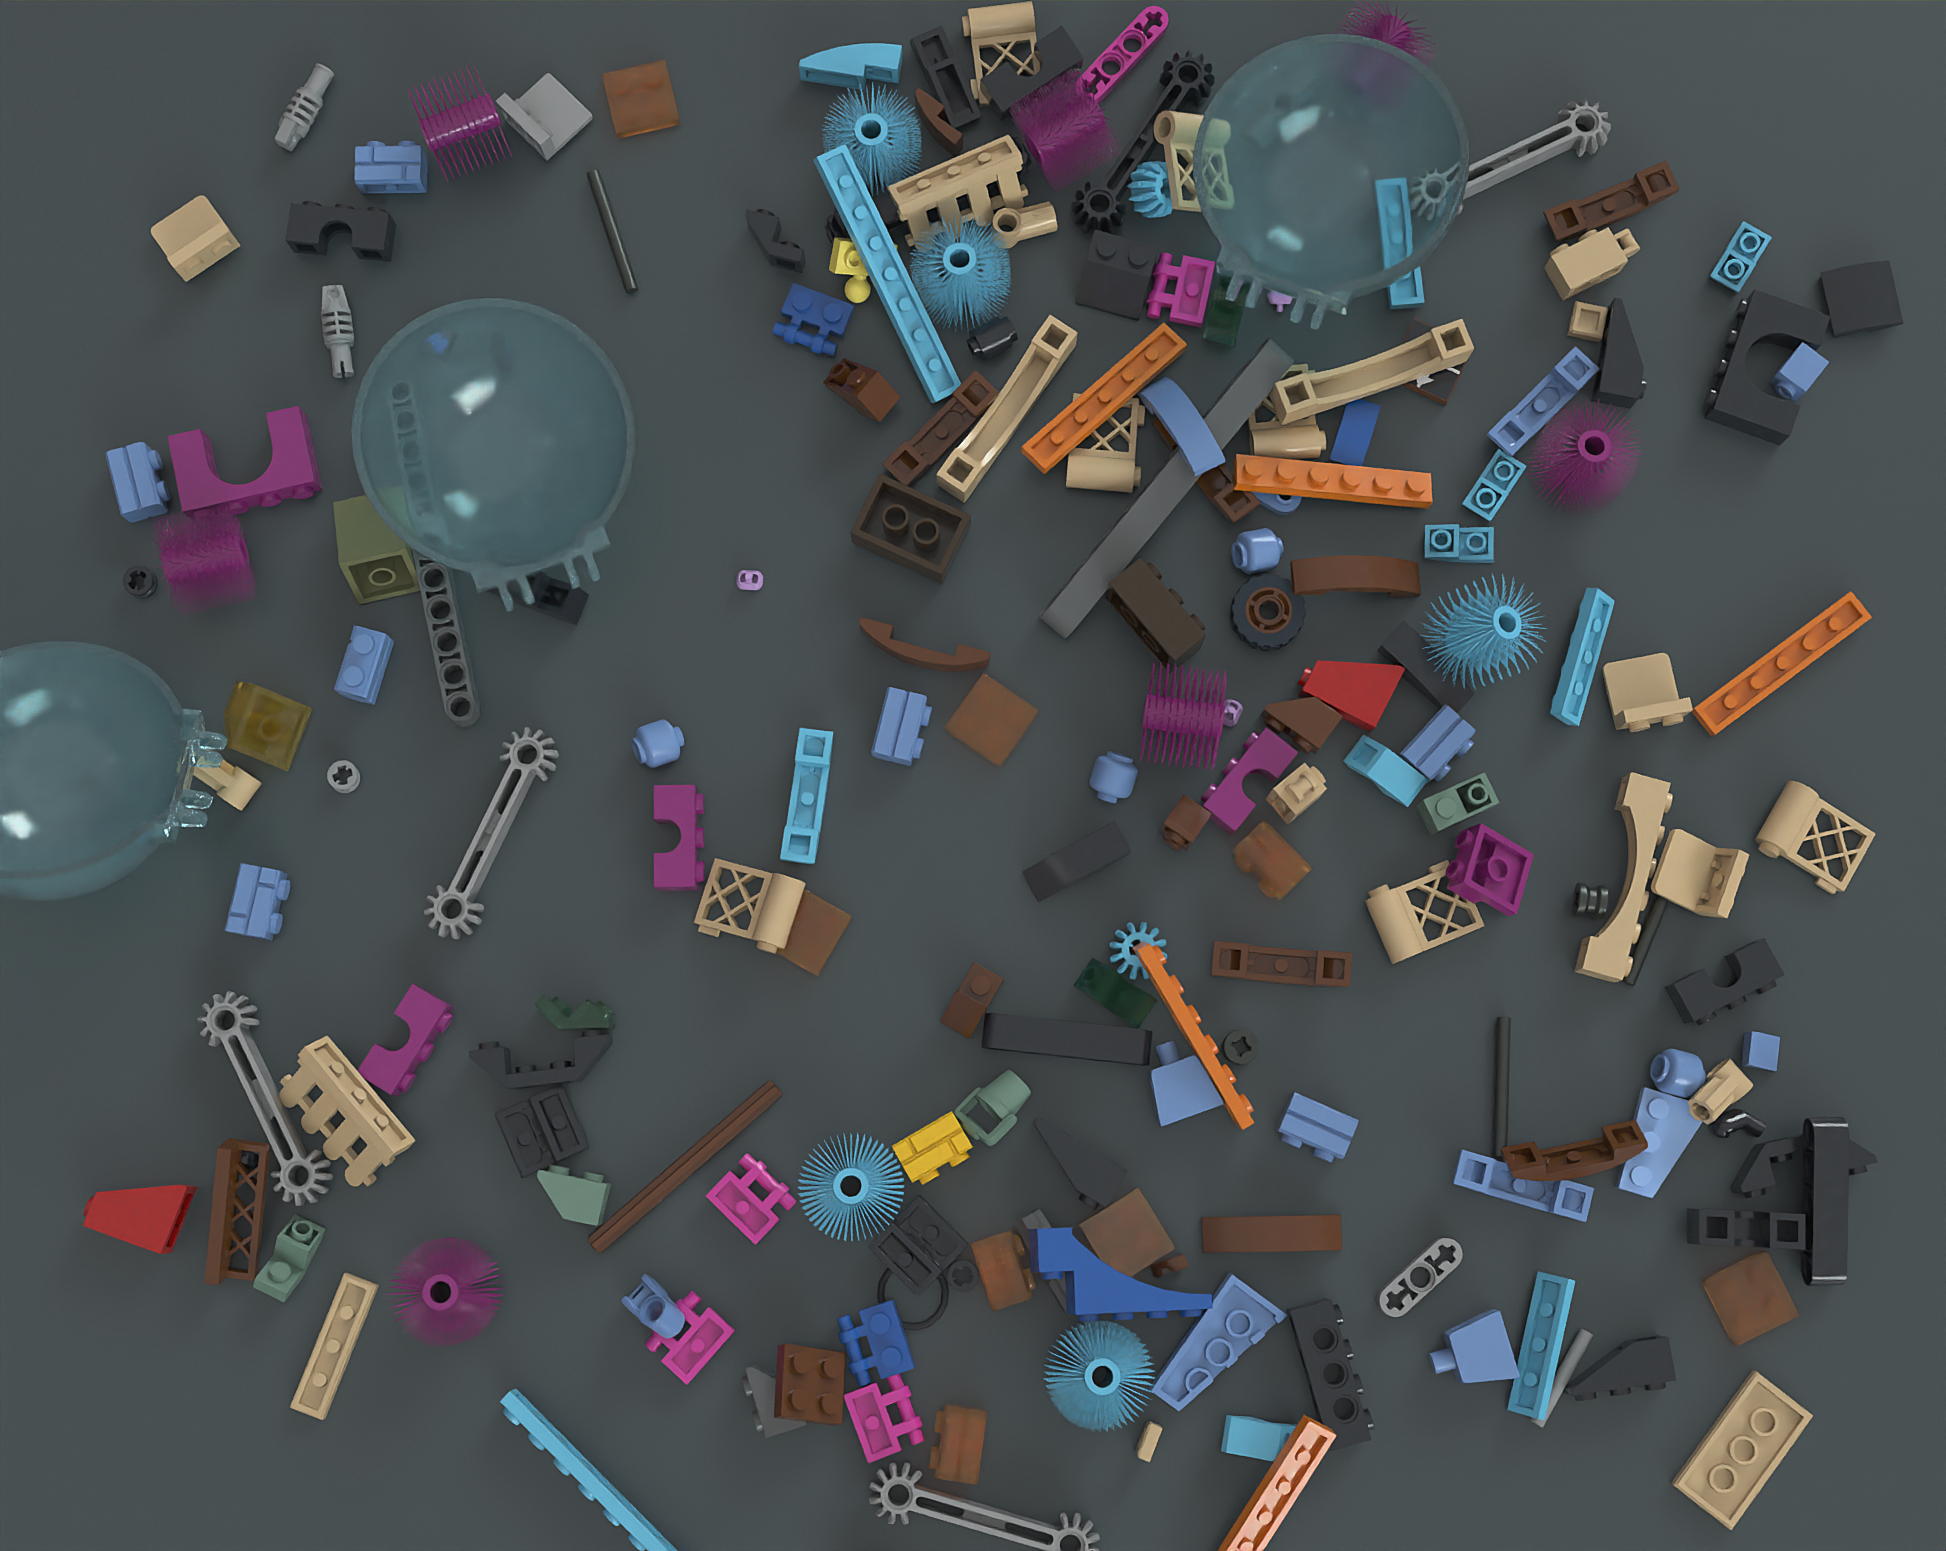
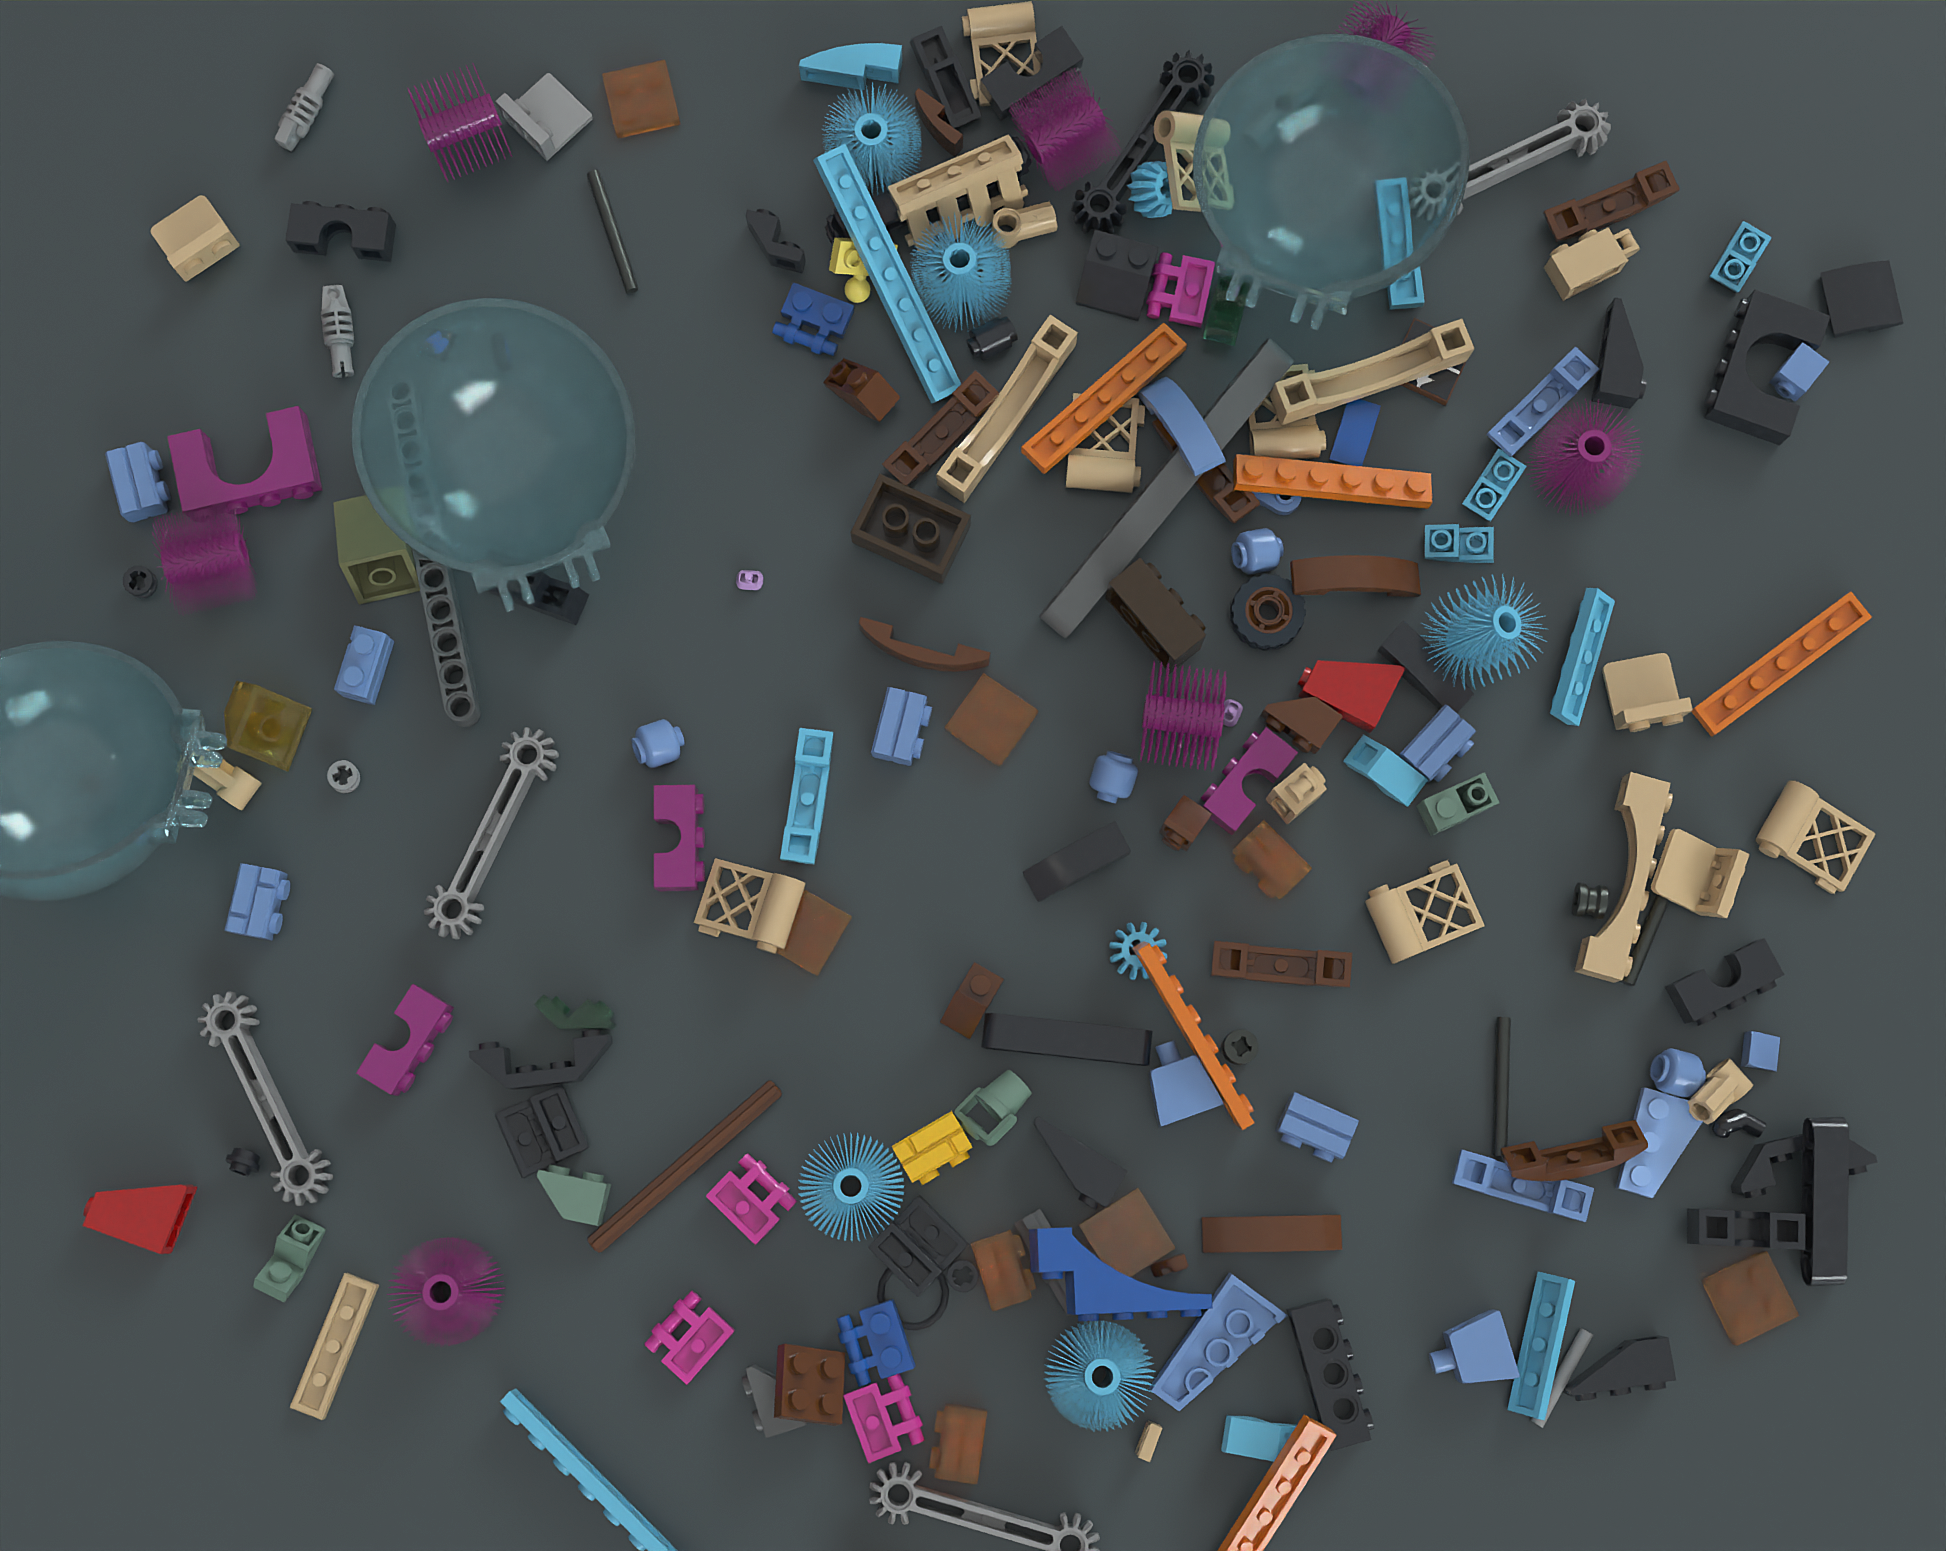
reddish brown fence [204,1138,270,1285] -> none
tan fence [279,1036,416,1187] -> none
medium blue brick [354,141,428,194] -> none
medium blue piece [621,1273,685,1338] -> none
clear green slope [1073,958,1158,1029] -> none
dark pink beam [1075,6,1169,104] -> none
lavender rock [1267,291,1294,312] -> none
light grey beam [1377,1238,1463,1317] -> none
magenta plate [1445,823,1534,916] -> none
tan tile [1567,301,1608,342] -> none
tan tile [1670,1370,1813,1530] -> none

